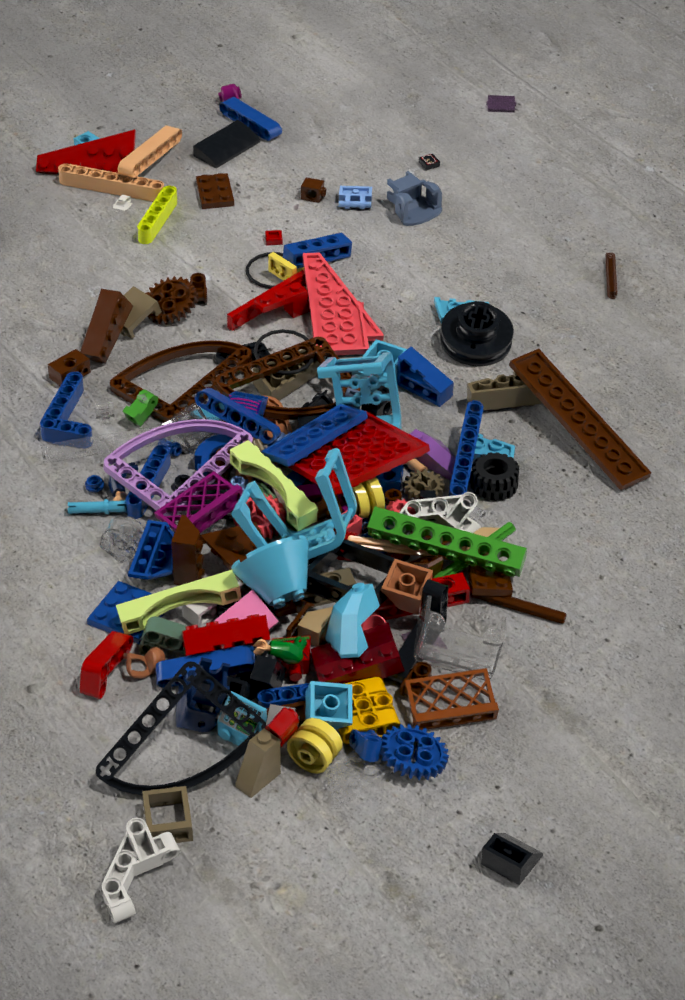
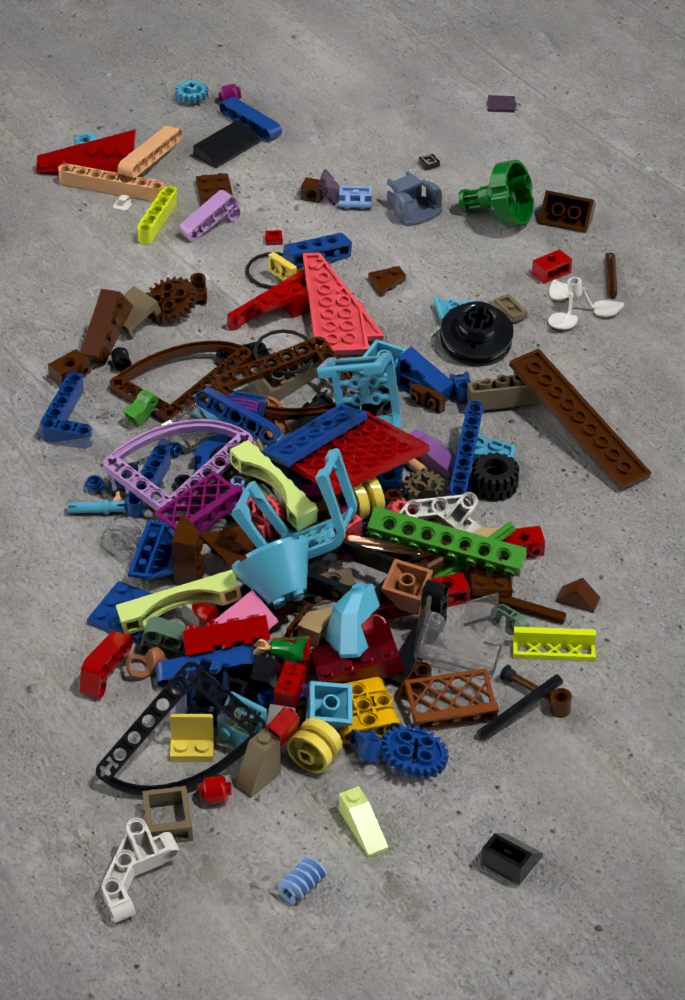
none -> black wheel [111,347,131,372]
none -> light yellow bracket [170,714,214,762]
none -> medium azure gear [175,80,208,104]
none -> lavender beam [178,190,241,242]
none -> red plate [192,603,218,627]
none -> red head [199,775,232,805]
none -> red brick [274,661,306,709]
none -> light blue piece [277,857,327,905]
none -> clear purple piece [317,169,340,206]
none -> yellowish green slope [339,786,388,858]
none -> reddish brown wing [368,266,406,297]
none -> reddish brown slope [410,384,446,414]
none -> blue piece [449,372,471,403]
none -> green piece [458,160,534,227]
none -> clear piece [463,593,500,627]
none -> black axle [477,674,563,740]
none -> dark tan plate [488,294,528,323]
none -> sand green piece [492,604,529,632]
none -> reddish brown piece [500,664,572,718]
none -> red brick [503,526,545,560]
none -> neon yellow fence [513,627,596,662]
none -> red brick [532,249,572,284]
none -> reddish brown slope [538,190,596,232]
none -> white plant [548,277,624,330]
none -> reddish brown slope [556,578,600,613]

